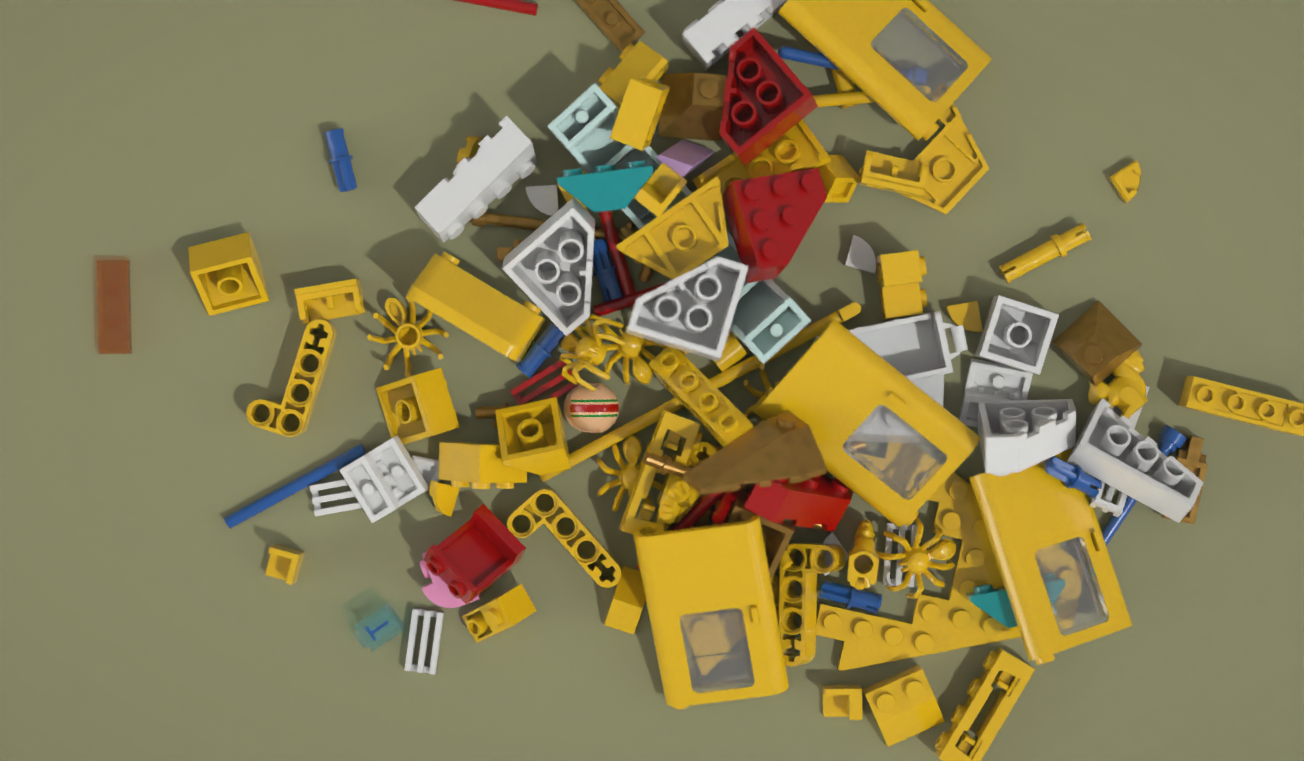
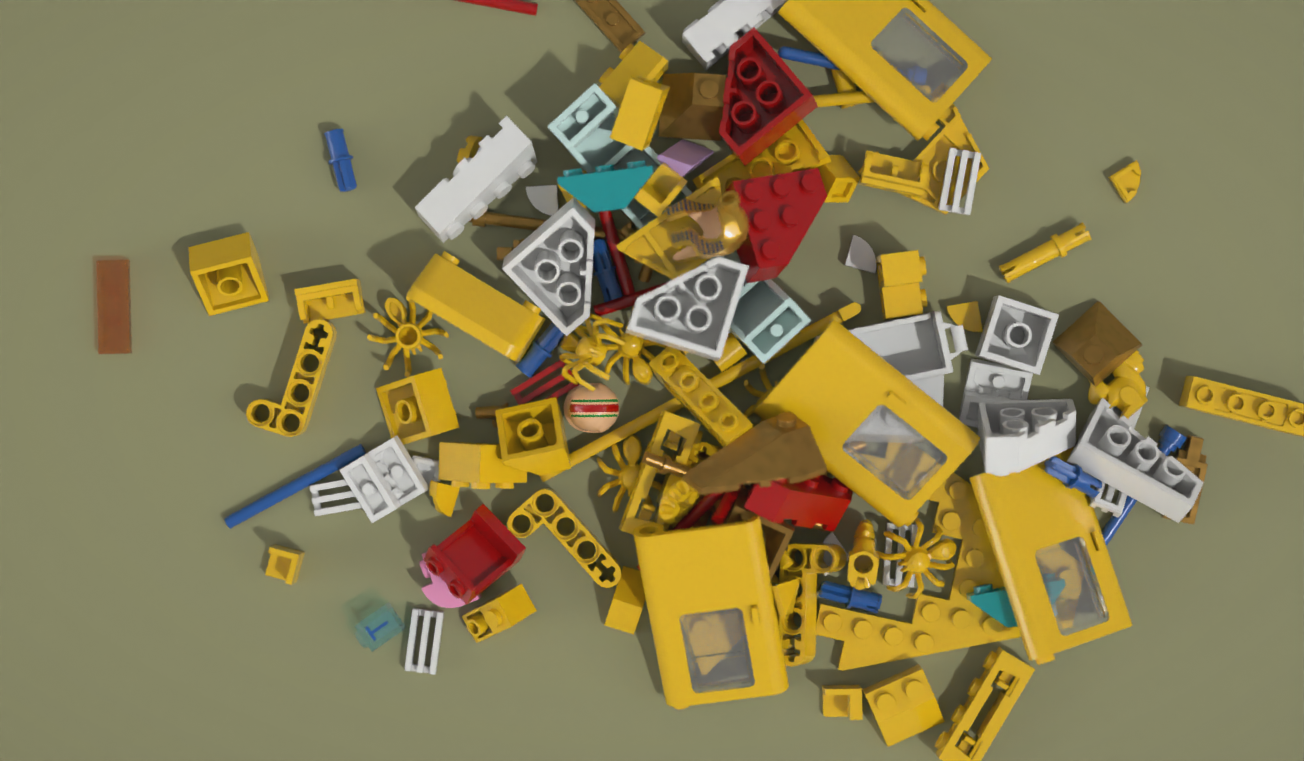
none -> pearl gold piece [665,191,749,263]
none -> yellow slope [772,578,800,617]
none -> white tile [938,147,981,216]

